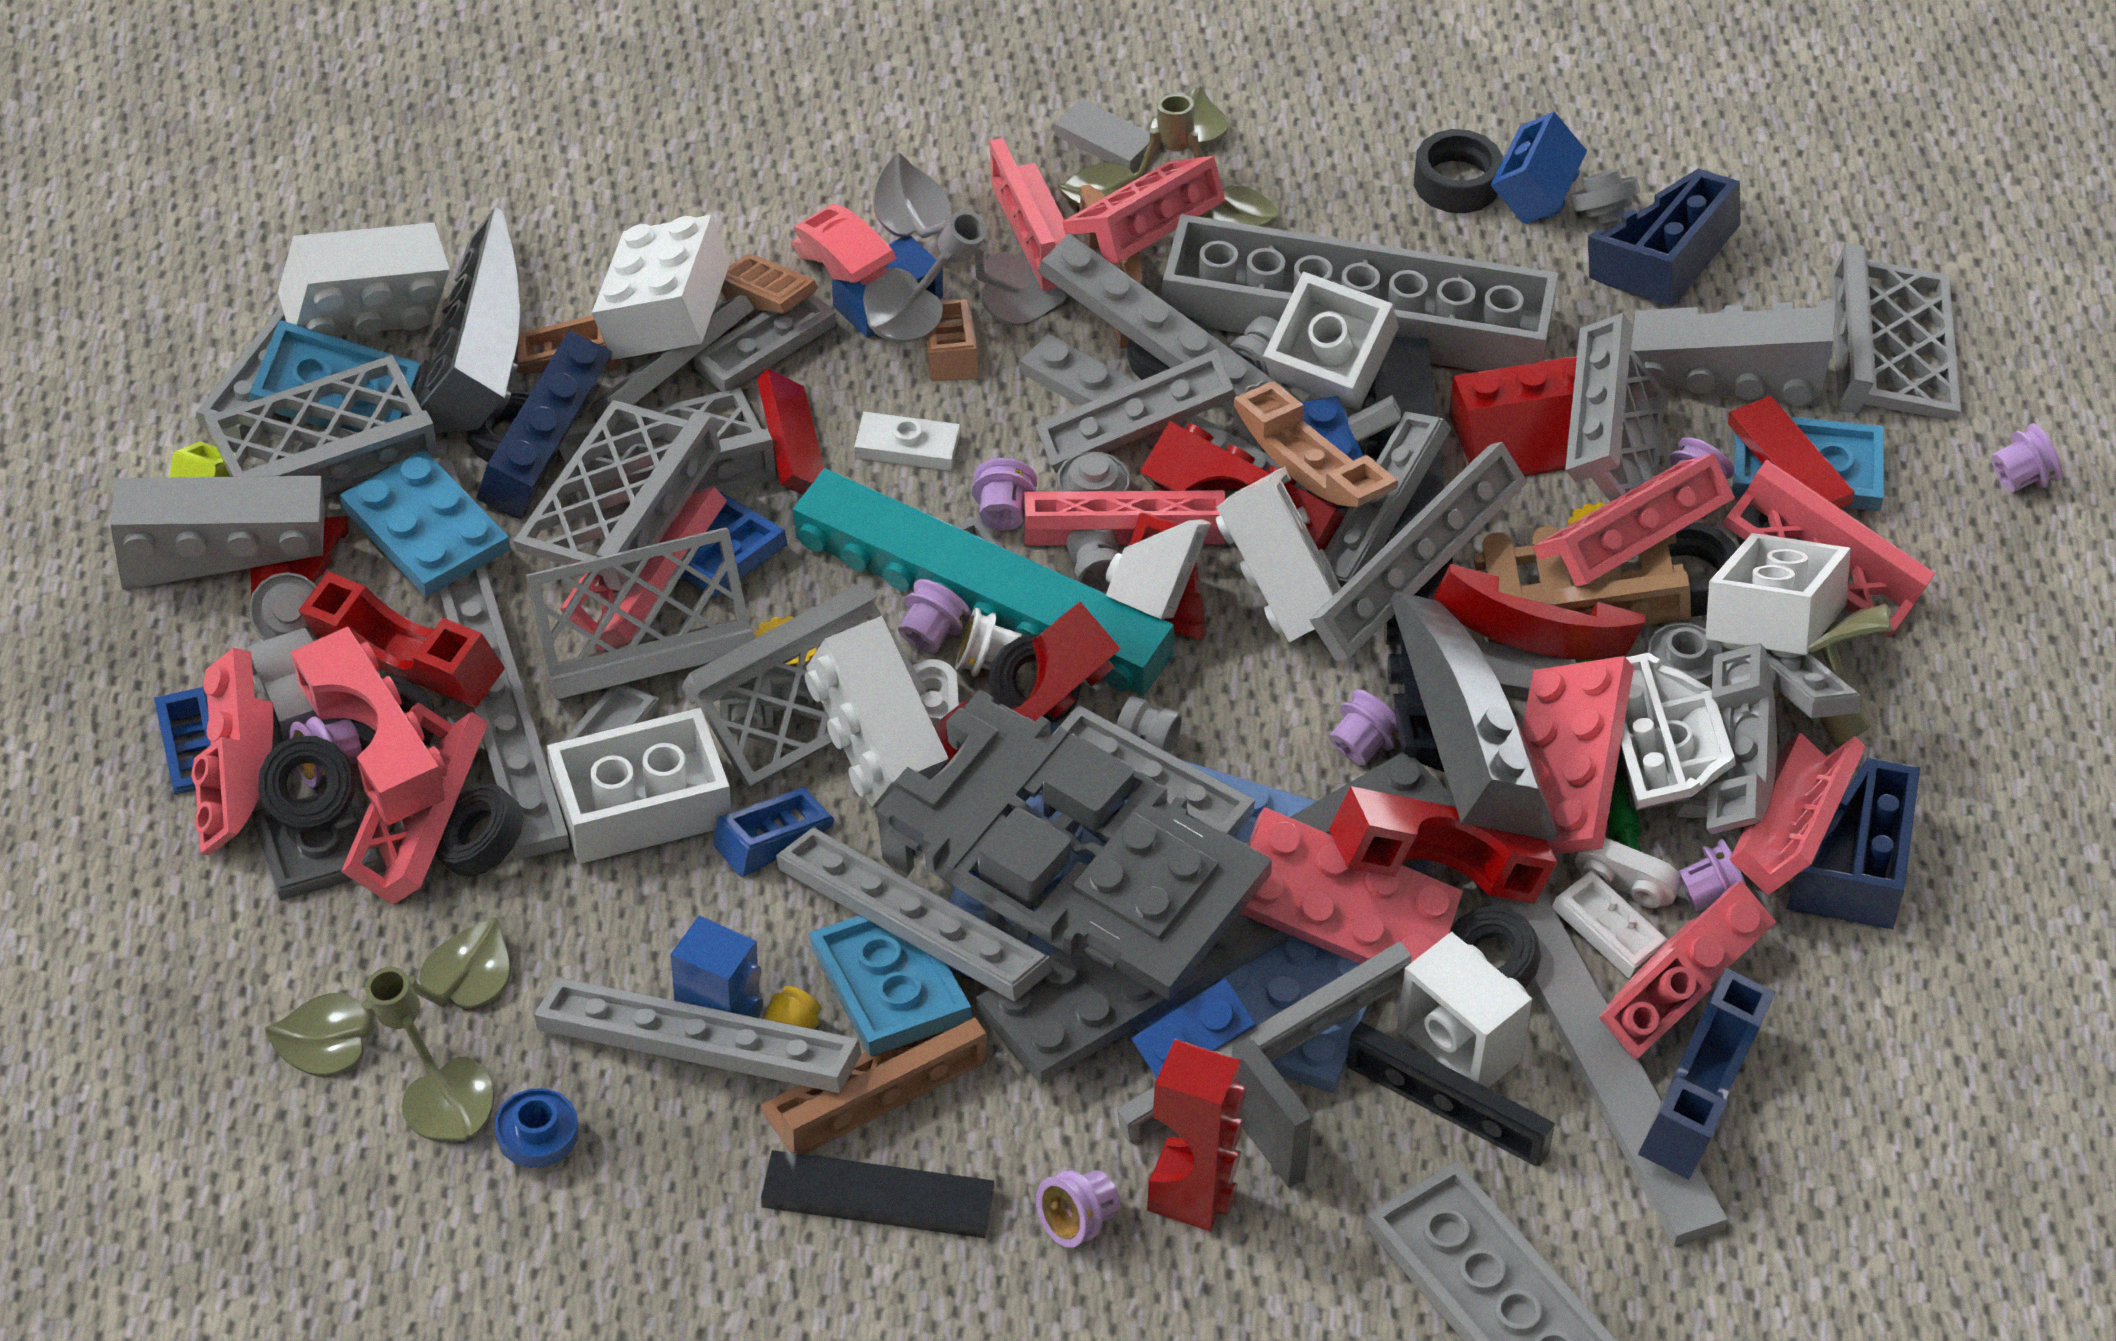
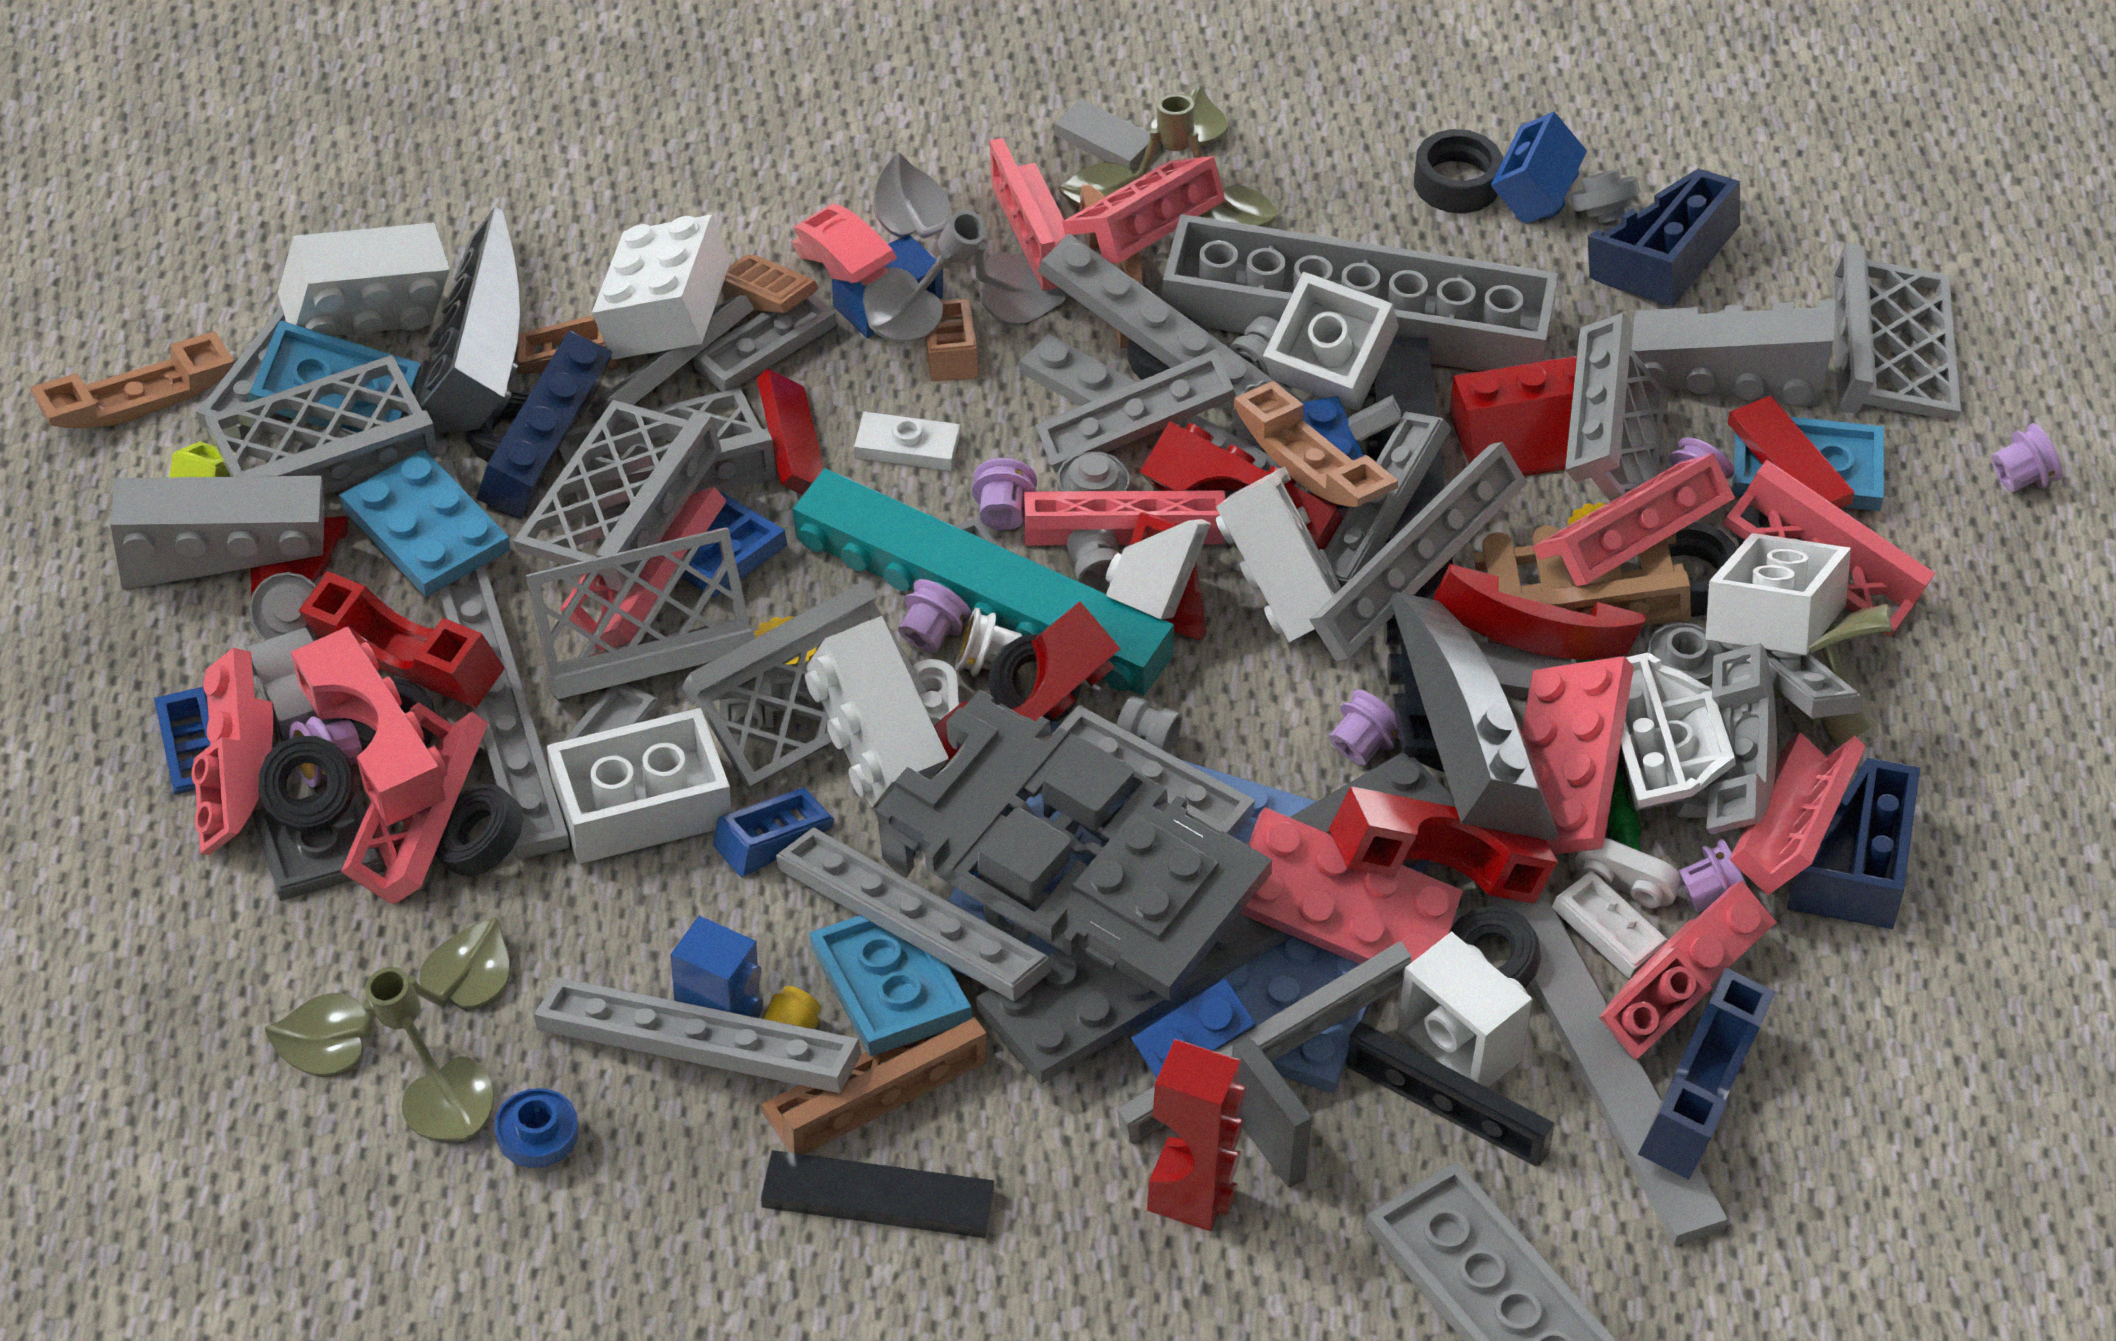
lavender piece [1036,1170,1120,1247] -> none
none -> nougat slope [30,331,235,428]

